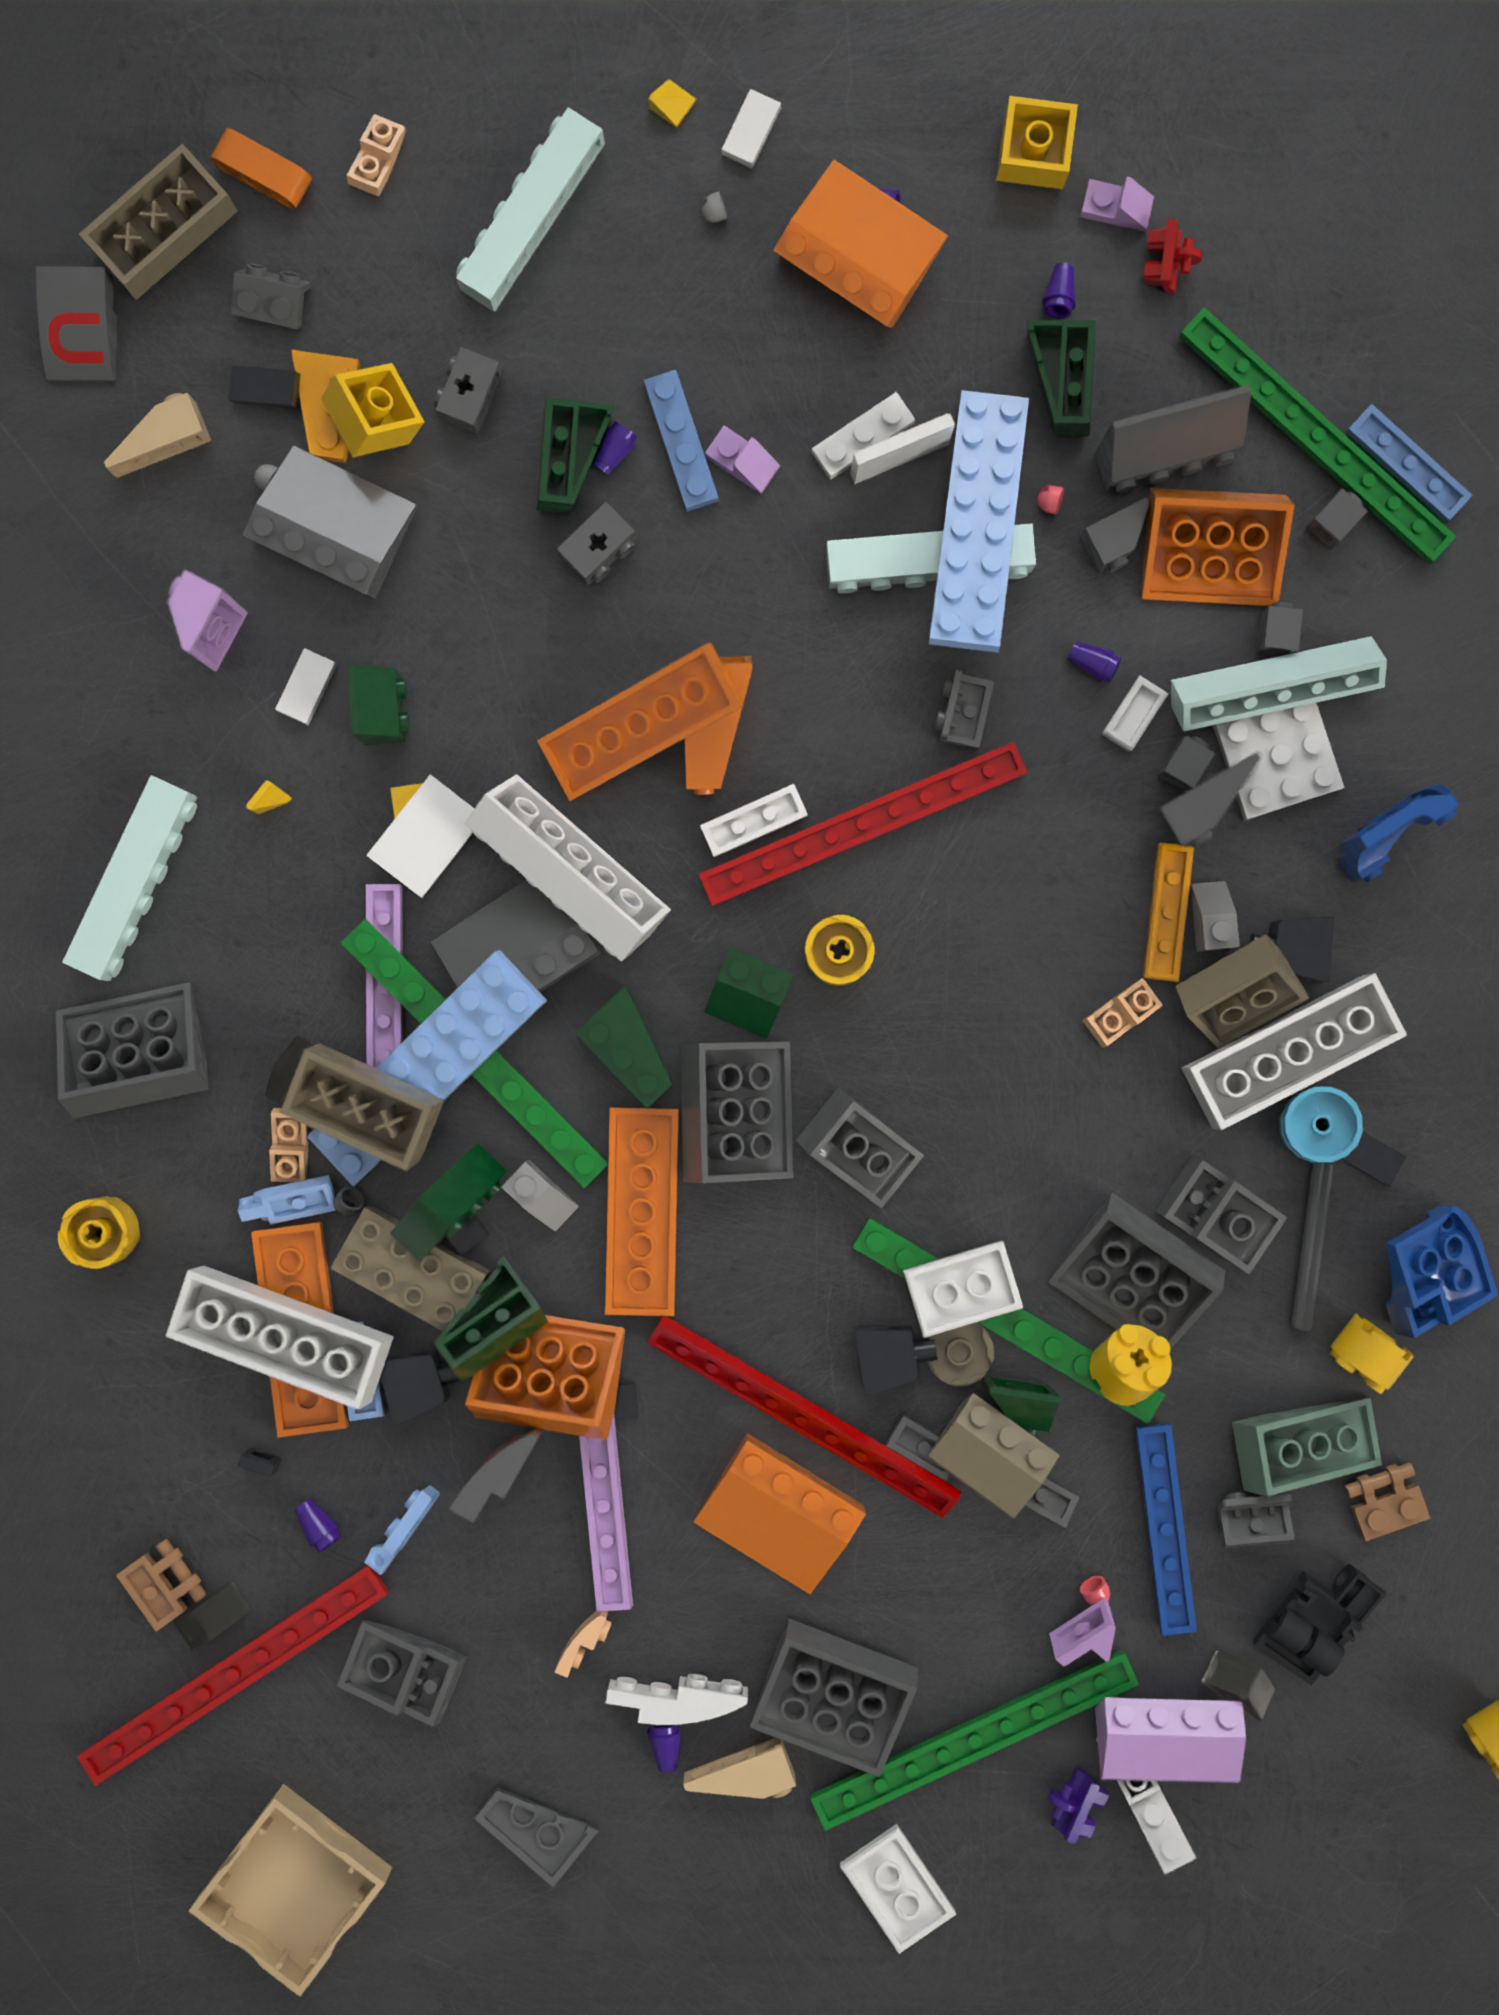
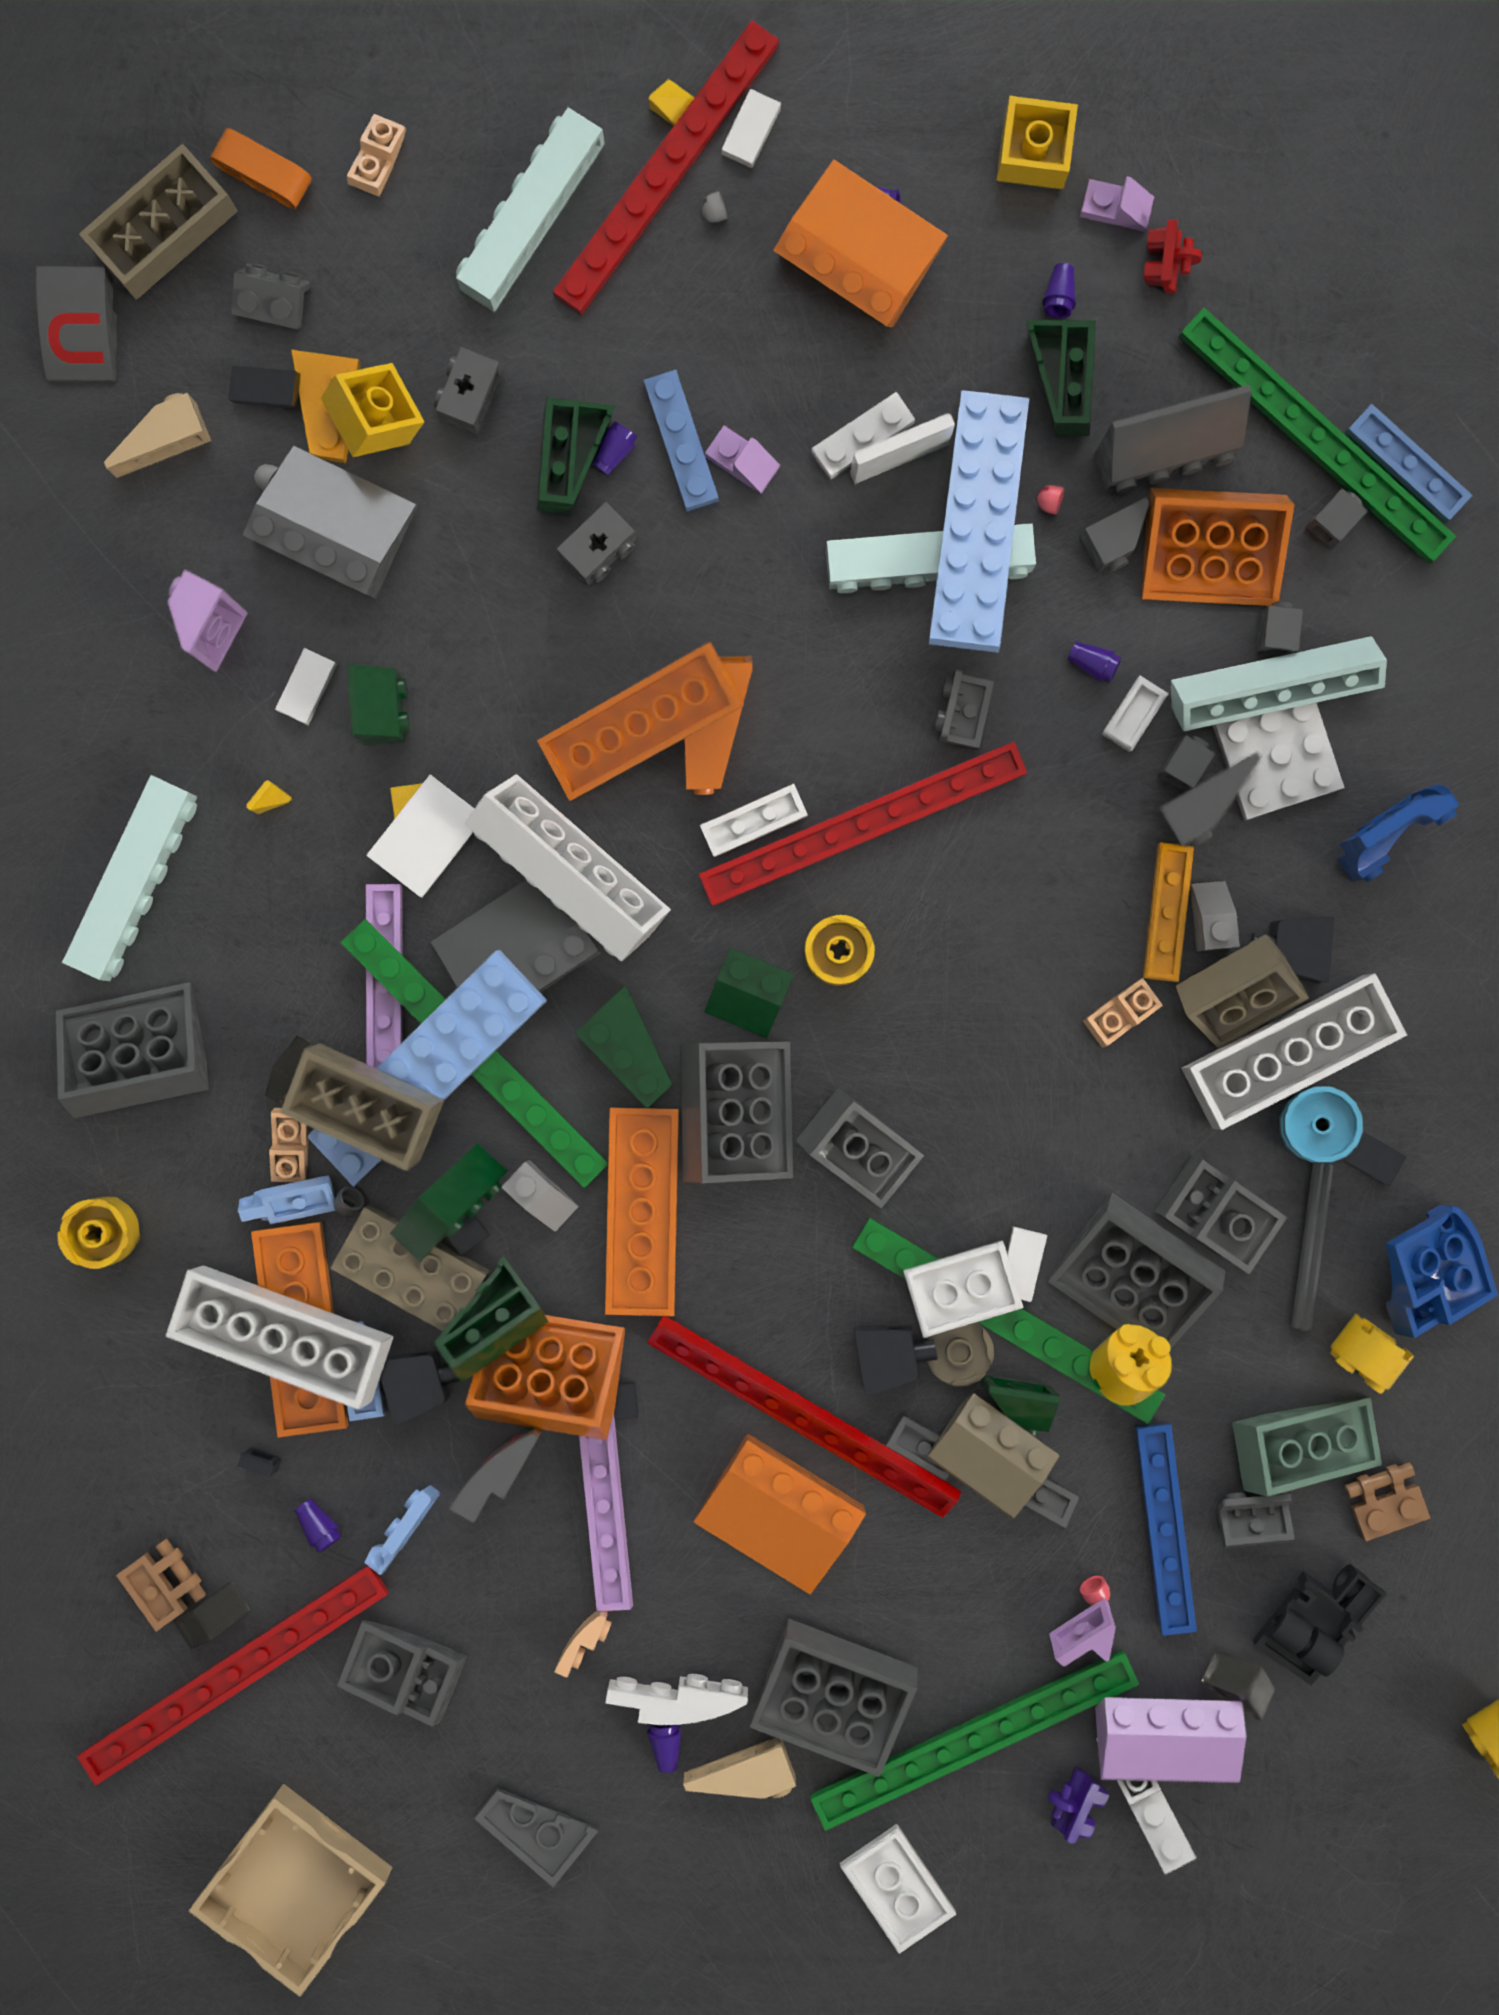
none -> red plate [553,20,779,316]
none -> white tile [1006,1226,1047,1302]

